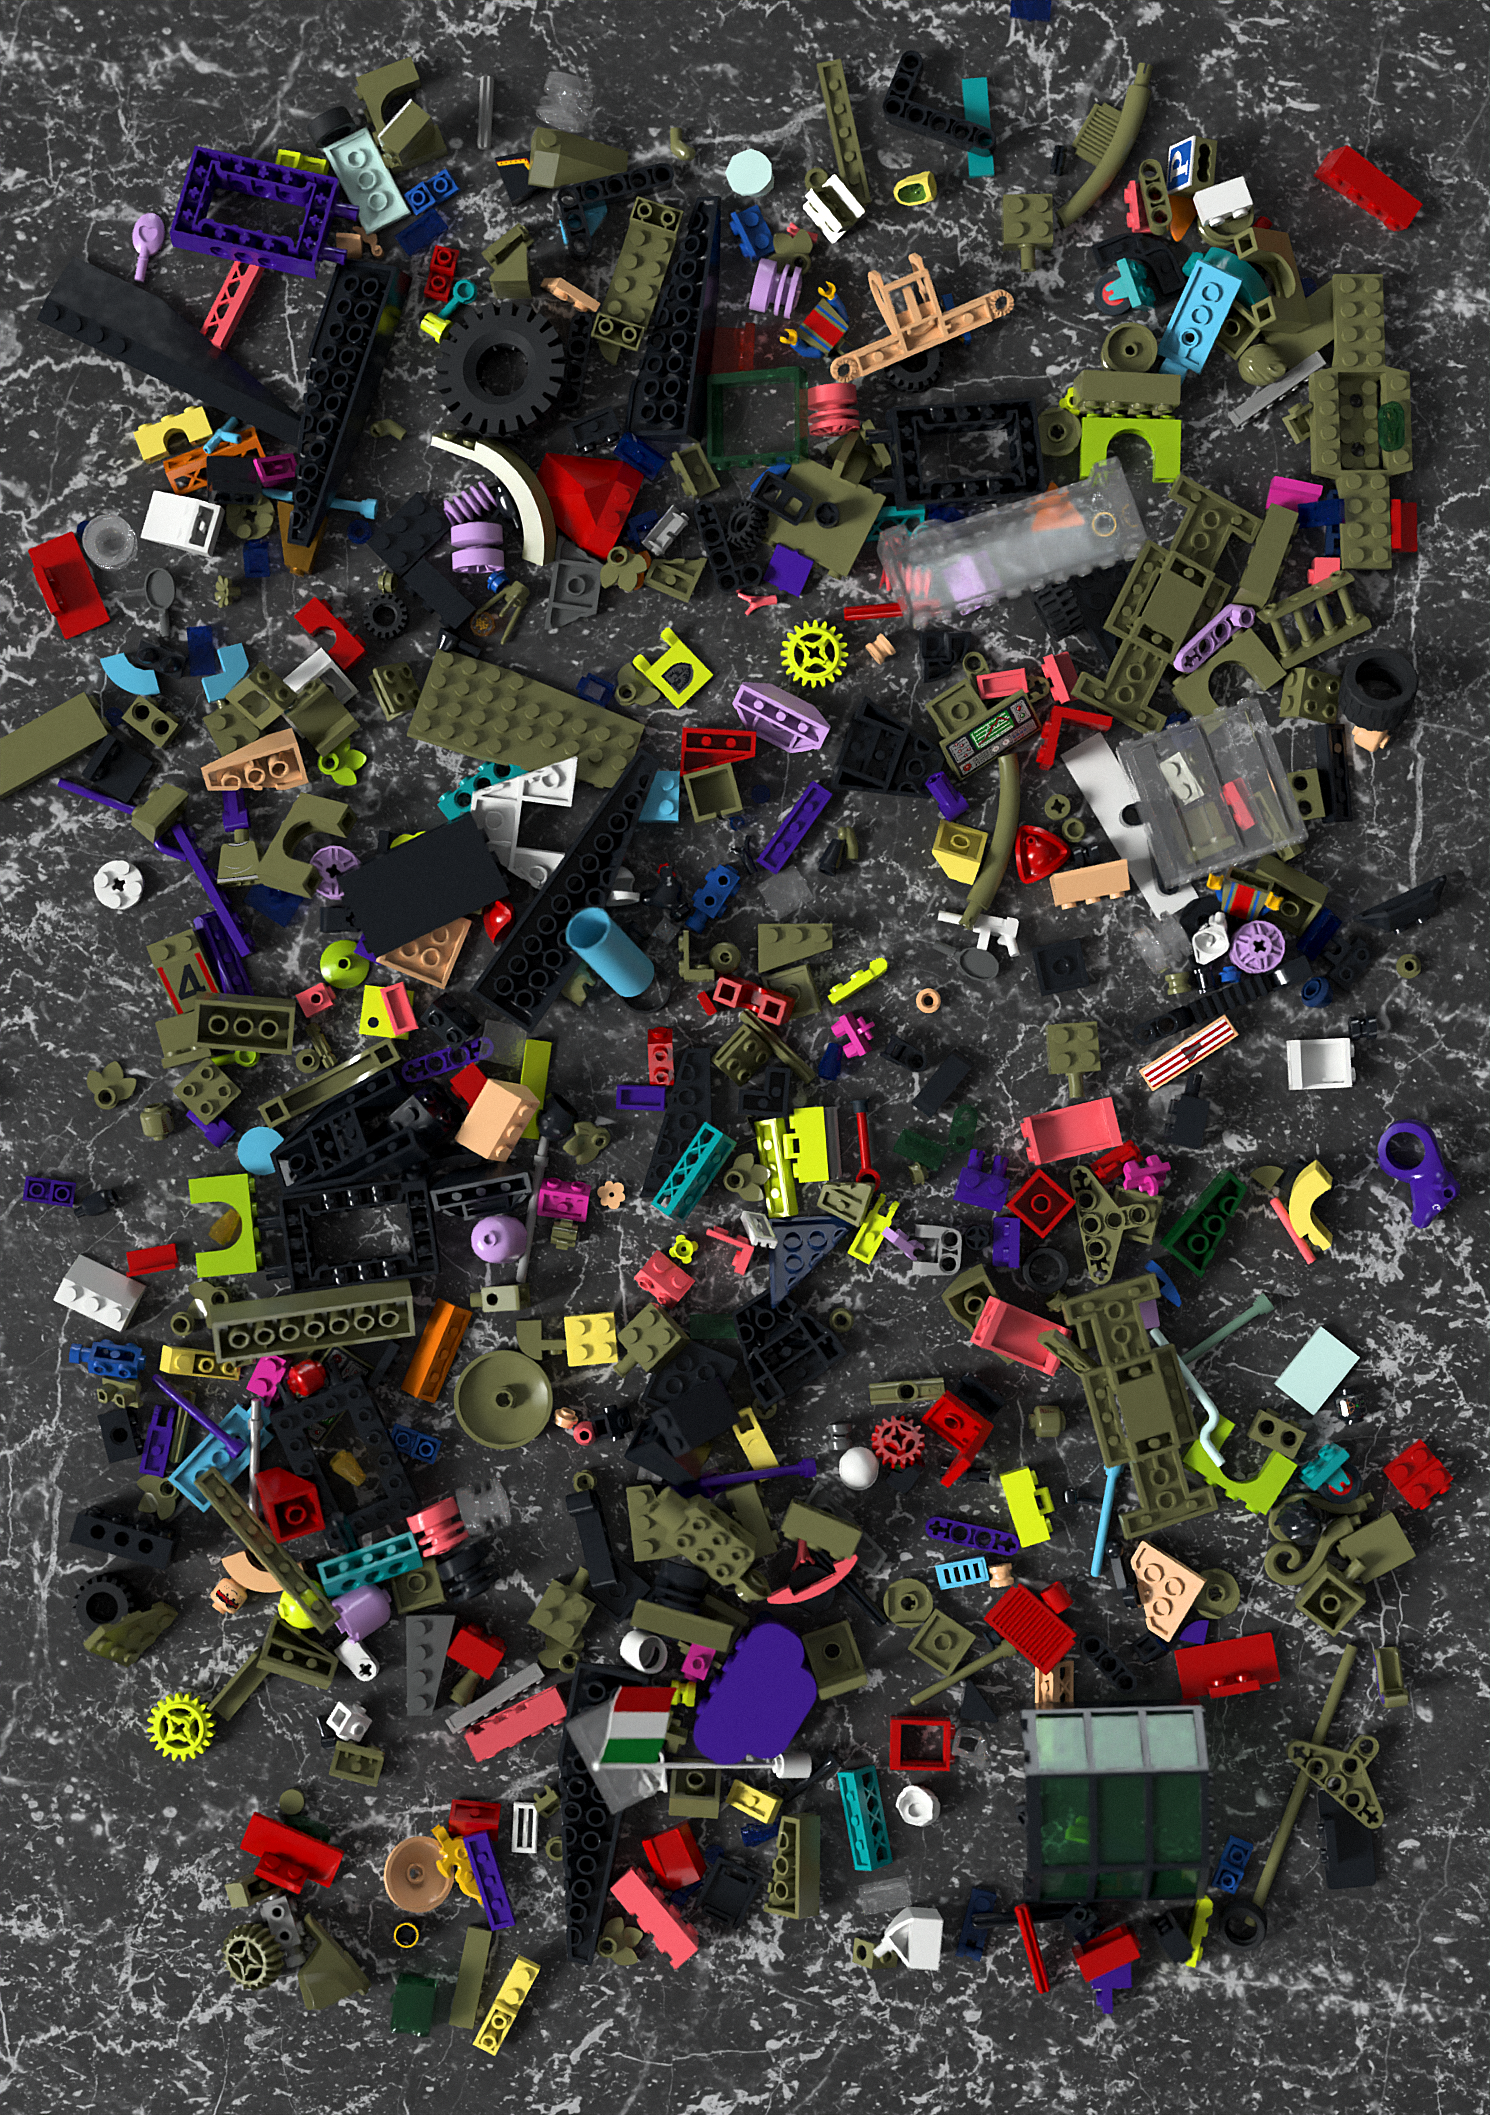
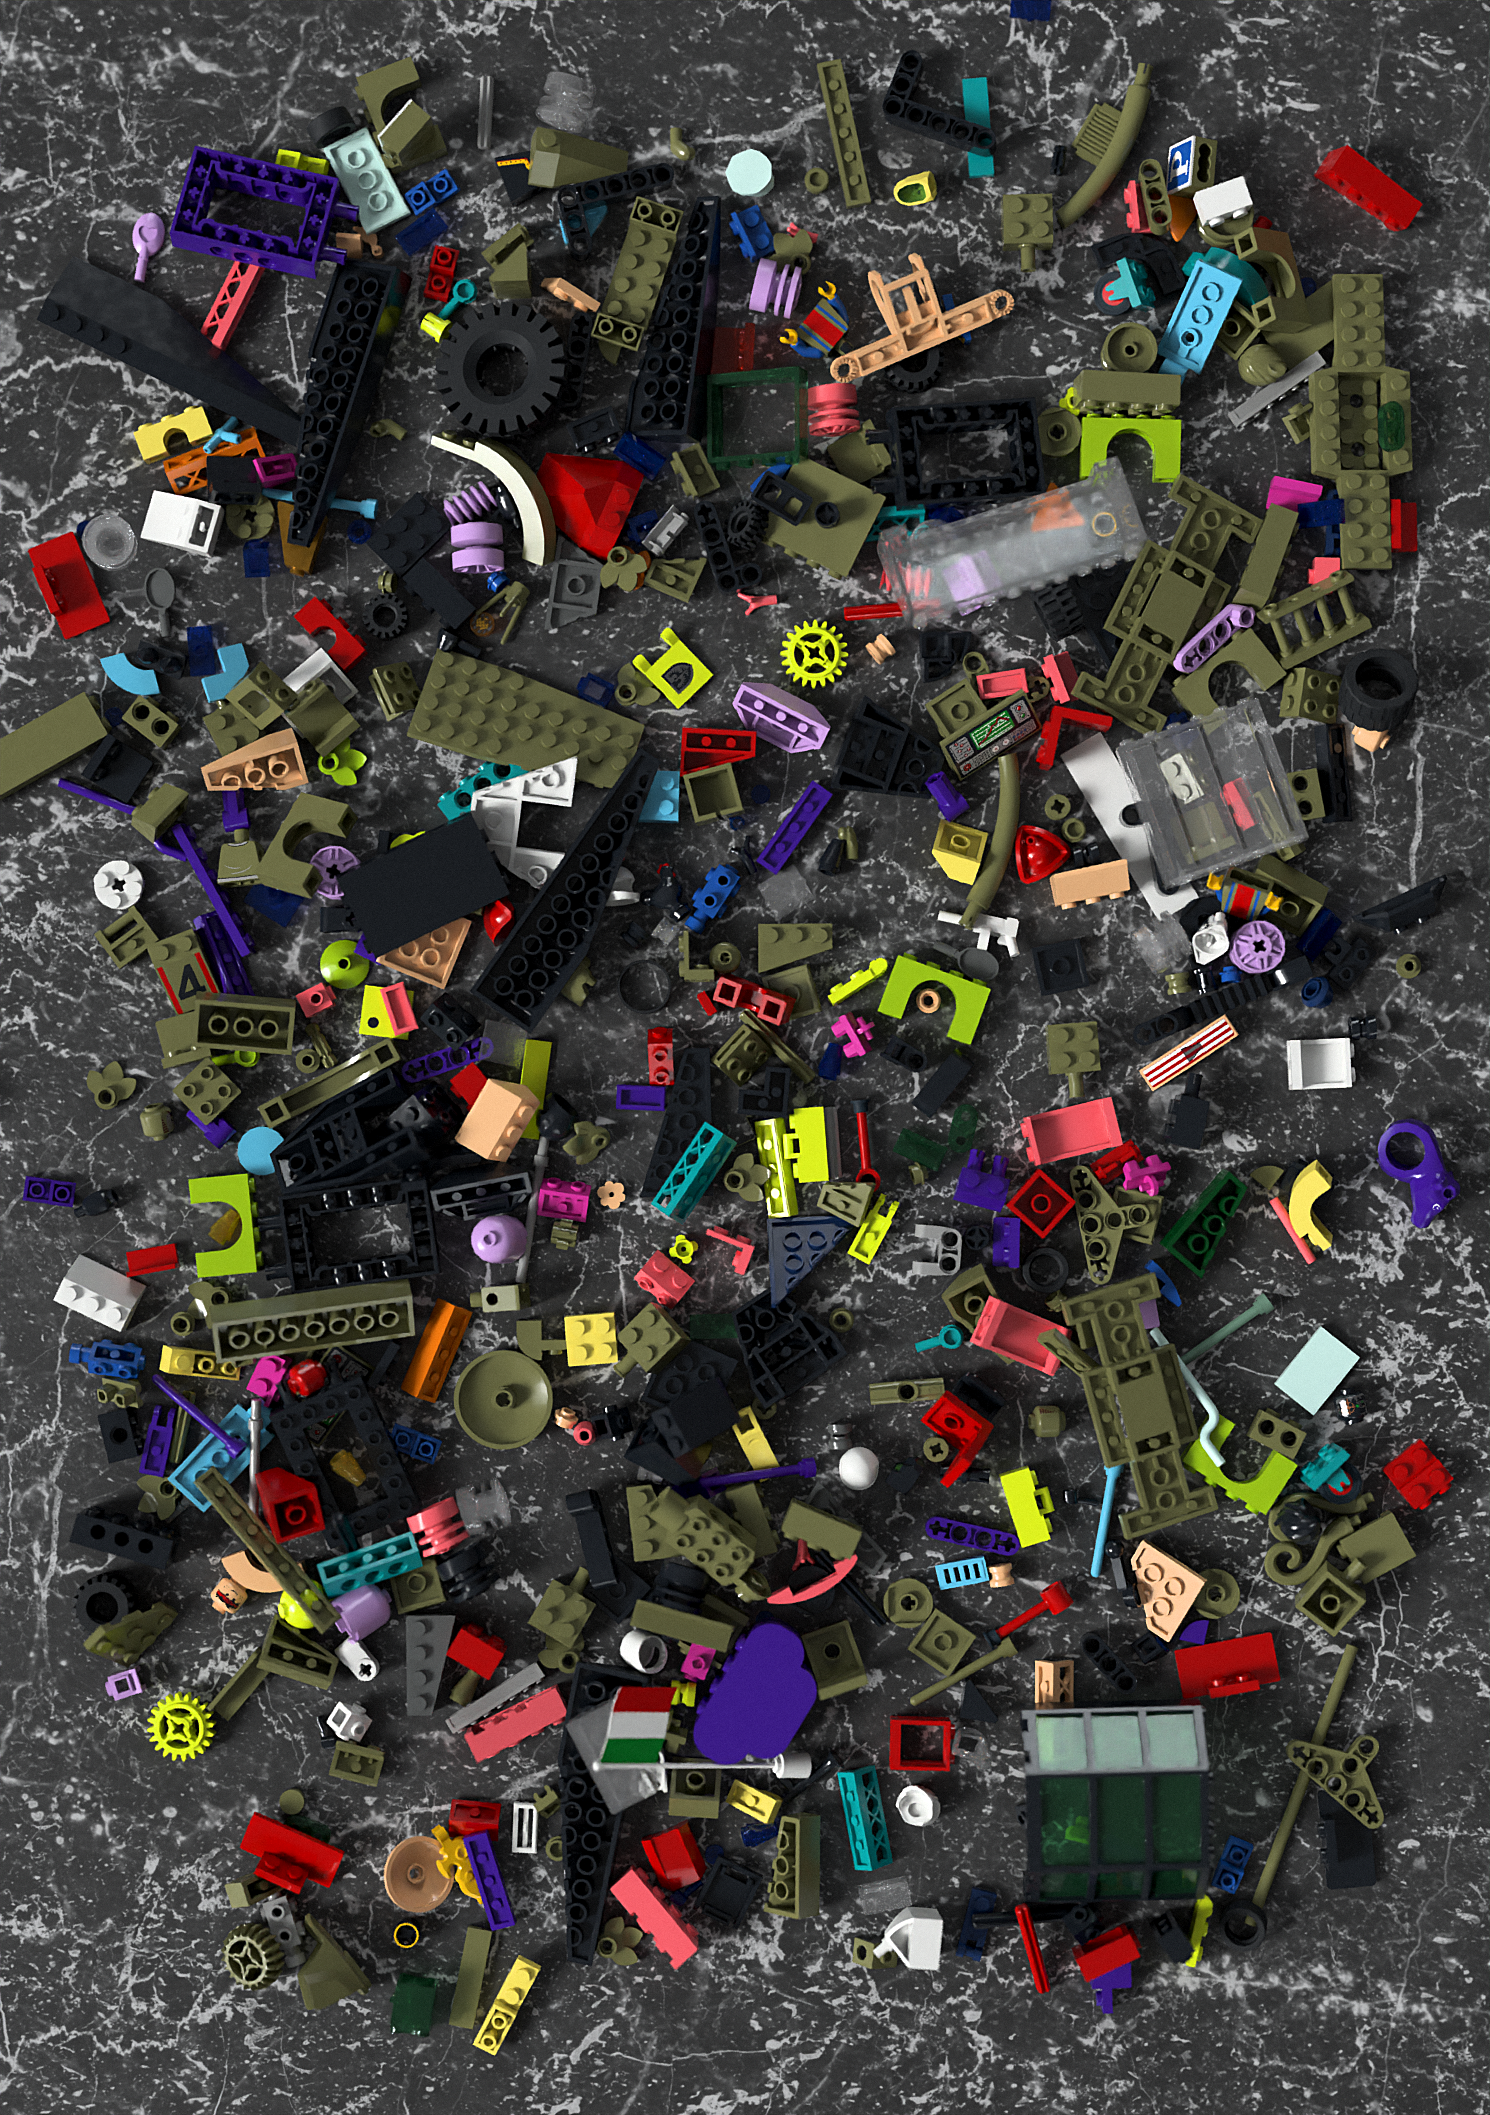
olive plant [215,575,241,608] -> none
medium azure piece [567,908,654,997] -> none
olive plate [573,1469,597,1492] -> none
white tile [740,1211,778,1249] -> none
dark purple piece [763,543,815,597] -> none
bracket [803,174,867,243] -> none
olive panel [829,431,871,488] -> none
red gear [871,1415,925,1469] -> none
lavender plate [881,1227,925,1261] -> none
red window [983,1583,1077,1676] -> none
olive animal [1373,1646,1410,1709] -> none
none -> olive plate [94,905,160,969]
none -> lavender window [105,1665,147,1701]
none -> lime arch [877,953,991,1045]
none -> teal plate [915,1324,964,1352]
none -> olive wheel [923,1436,949,1462]

